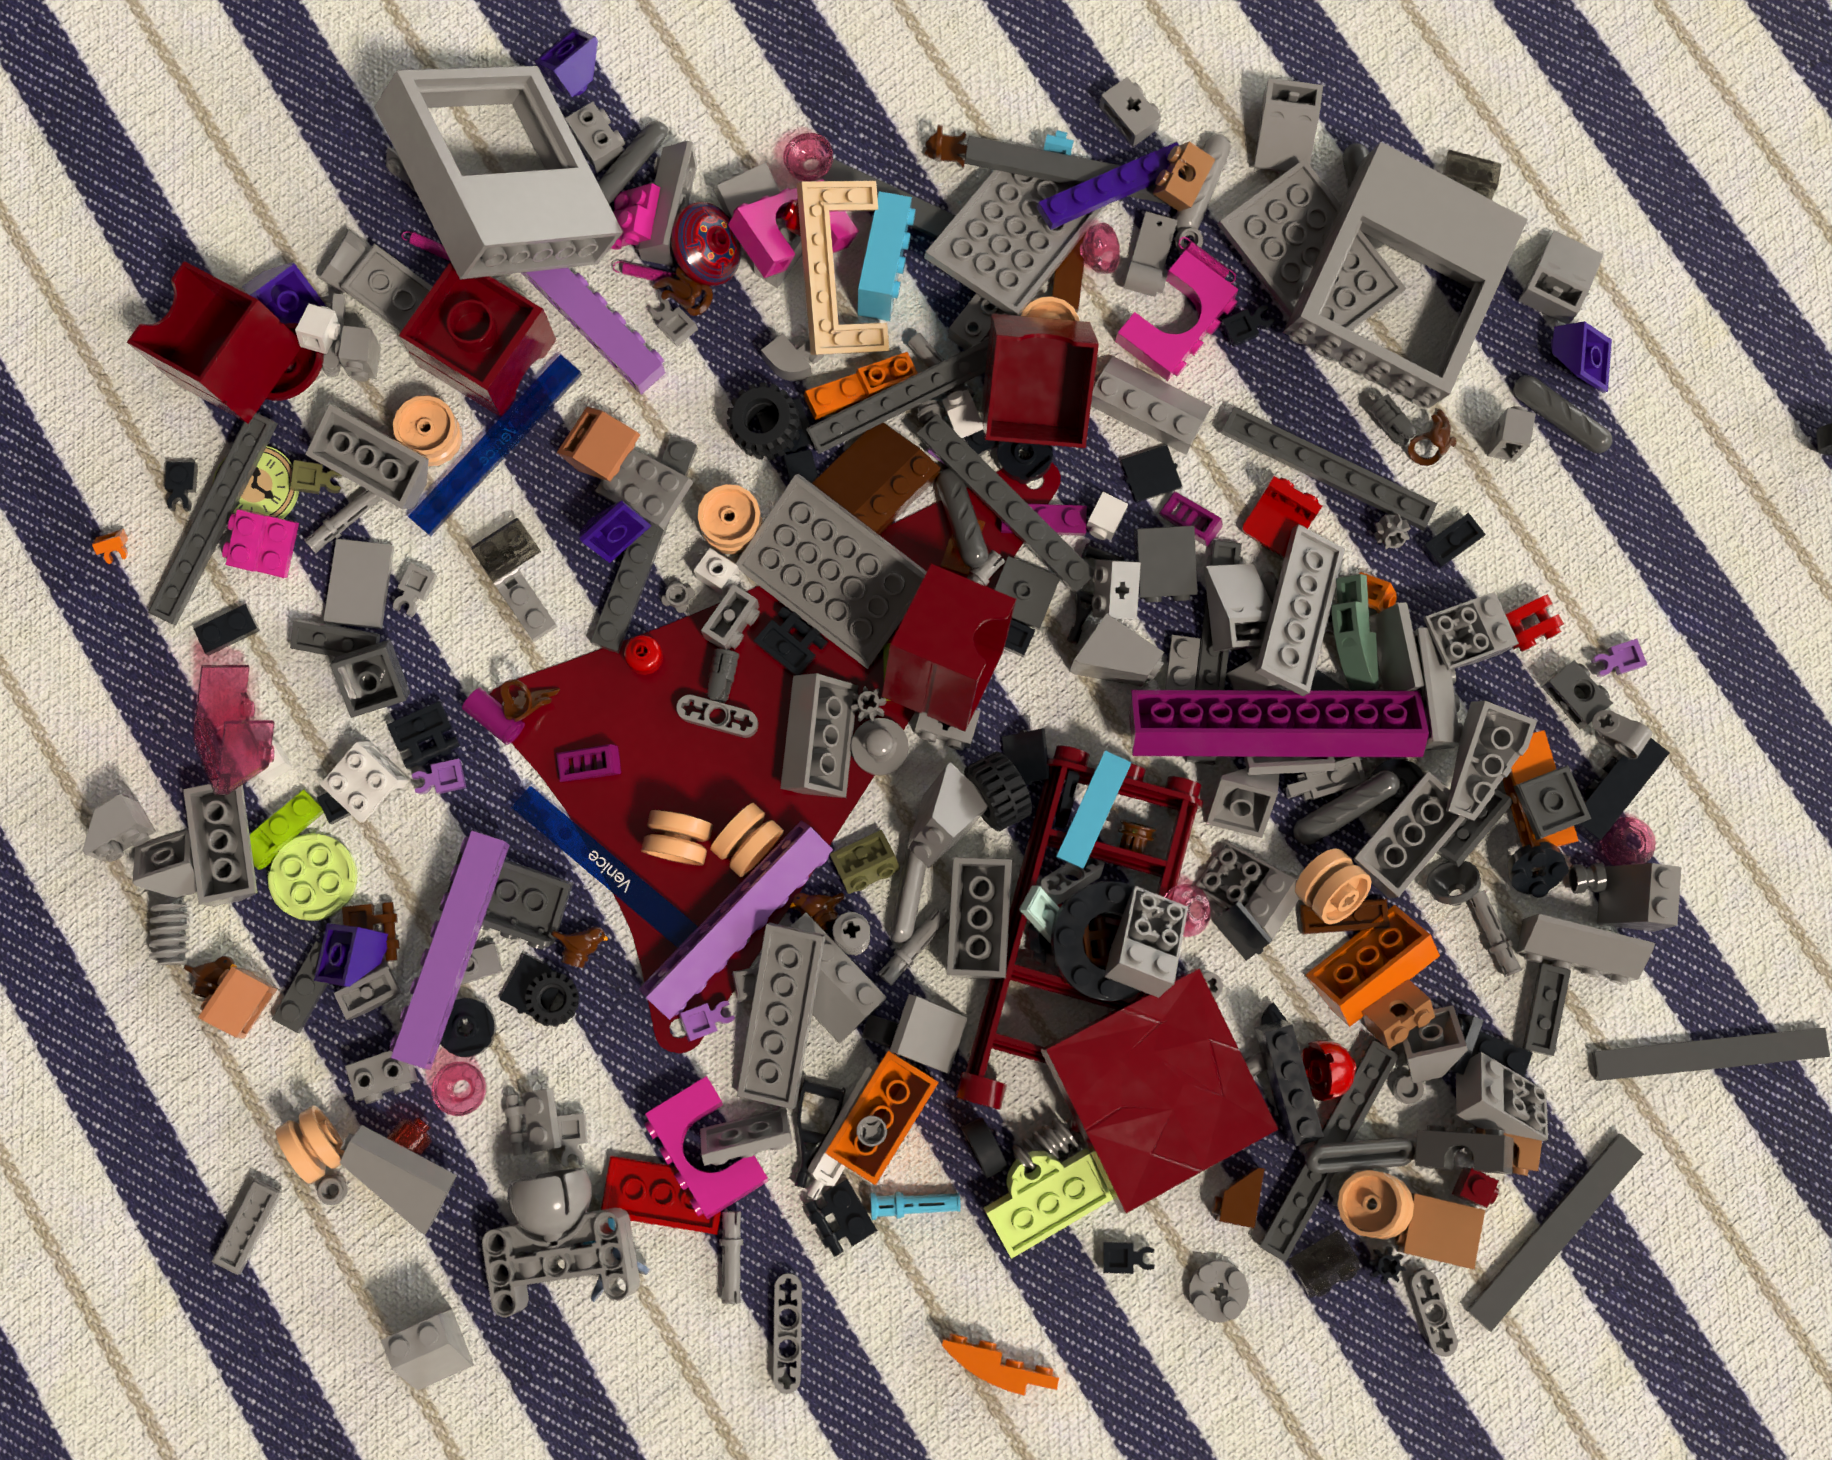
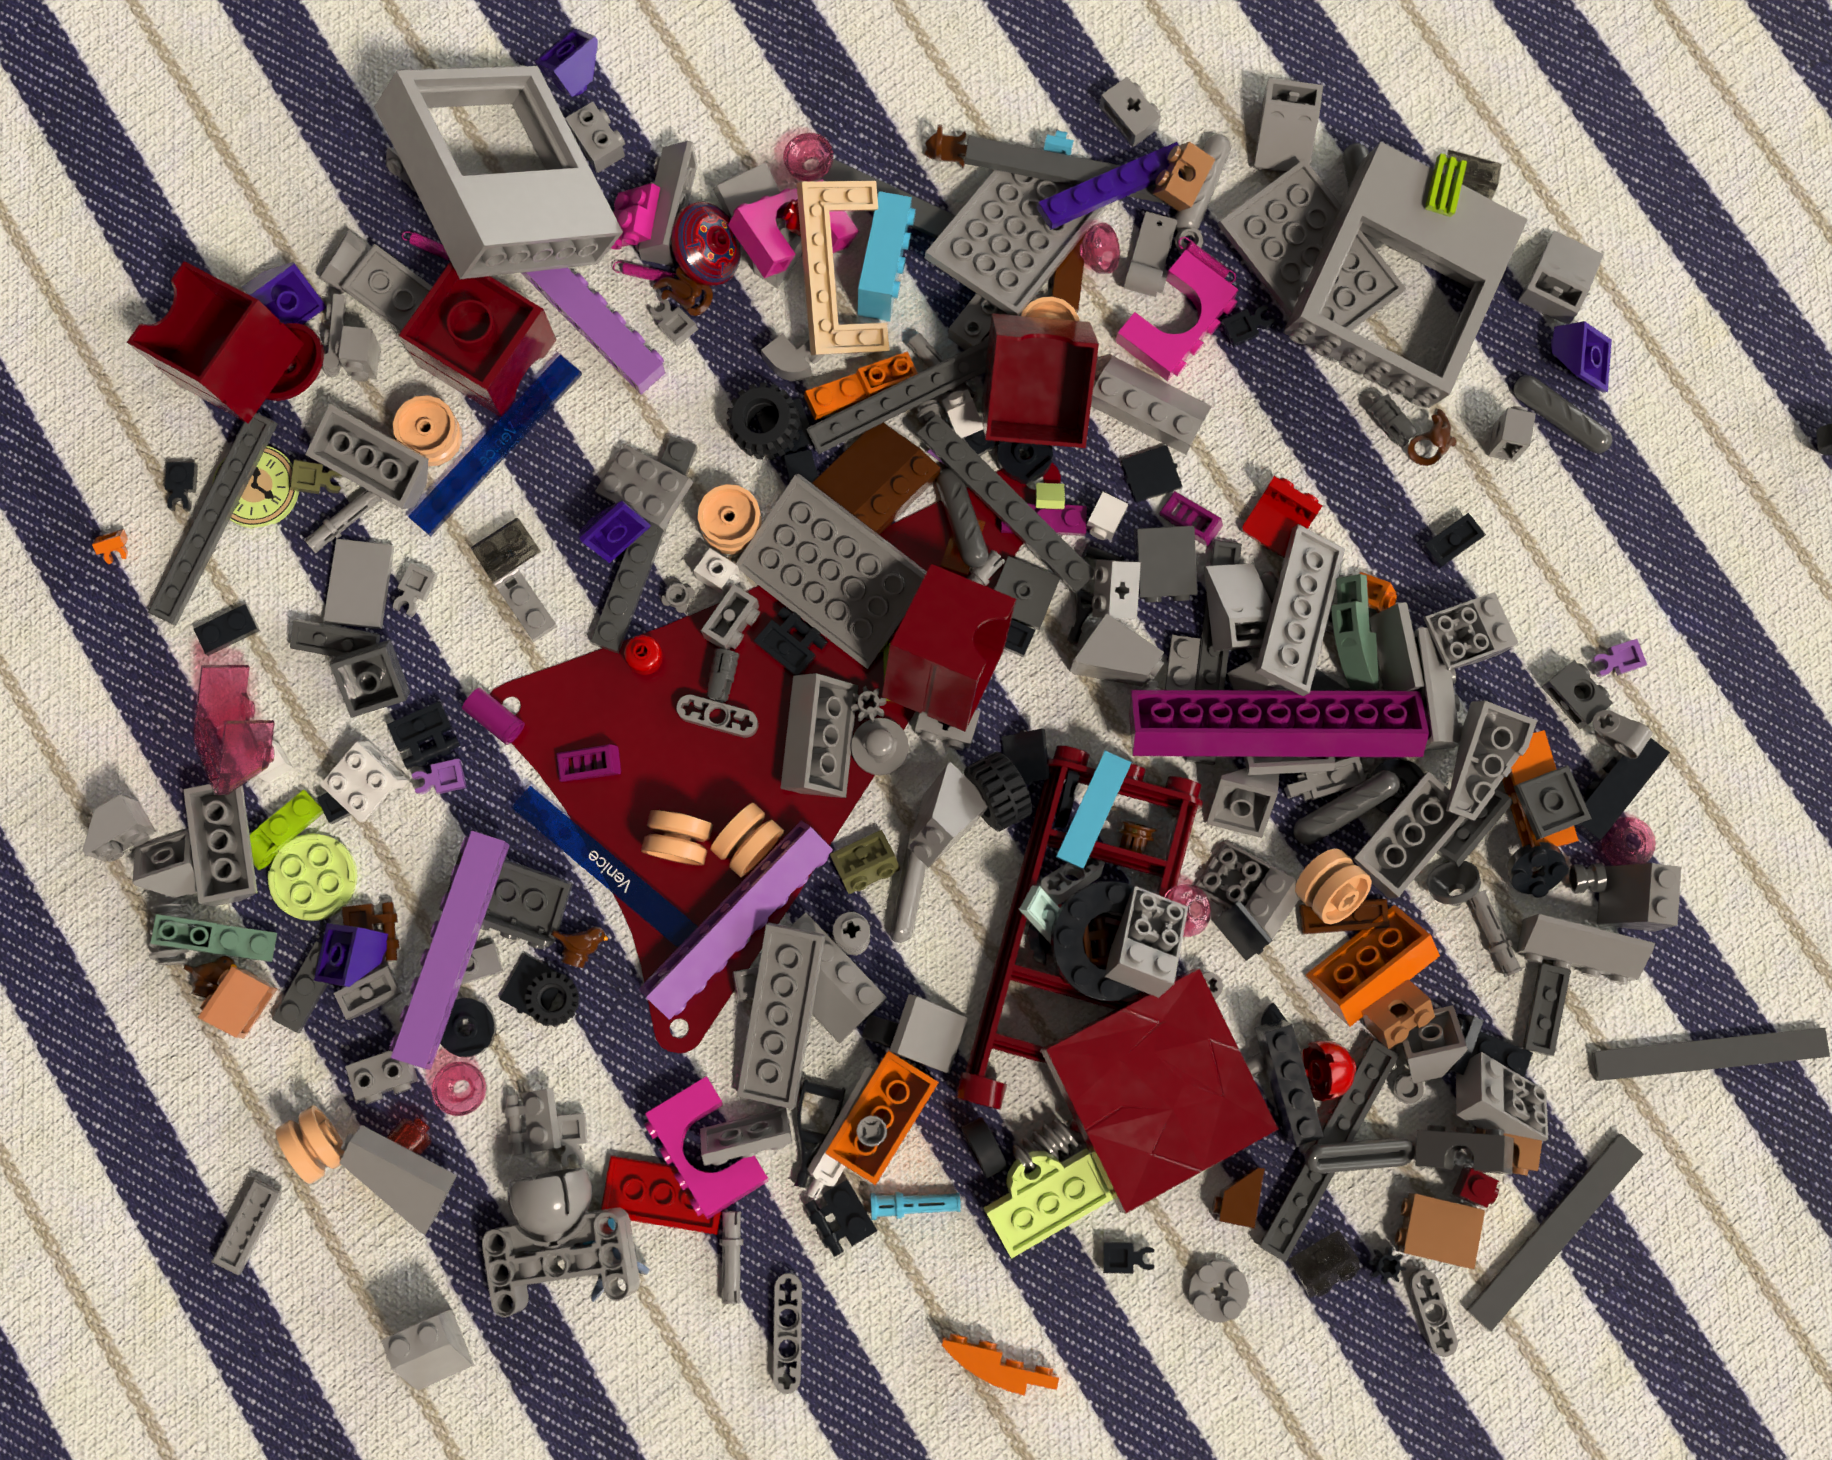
dark pink plate [222,509,299,578] -> none
white brick [295,304,341,354] -> none
light grey plate [317,1175,348,1205] -> none
reddish brown piece [501,679,560,722] -> none
nougat slope [557,407,640,481] -> none
dark grey piece [598,121,668,205] -> none
medium lavender plate [679,1001,735,1042] -> none
reddish brown animal [790,893,844,932] -> none
light grey pin [877,908,949,986] -> none
light grey slope [947,858,1012,979] -> none
dark grey plate [1221,406,1437,531] -> none
light nougat wheel [1338,1170,1414,1239] -> none
light grey gear [1374,513,1411,549] -> none
red brick [1506,594,1564,652] -> none
none -> sand green slope [150,914,277,962]
none -> yellowish green tile [1036,483,1065,509]
none -> lime tile [1425,153,1467,217]

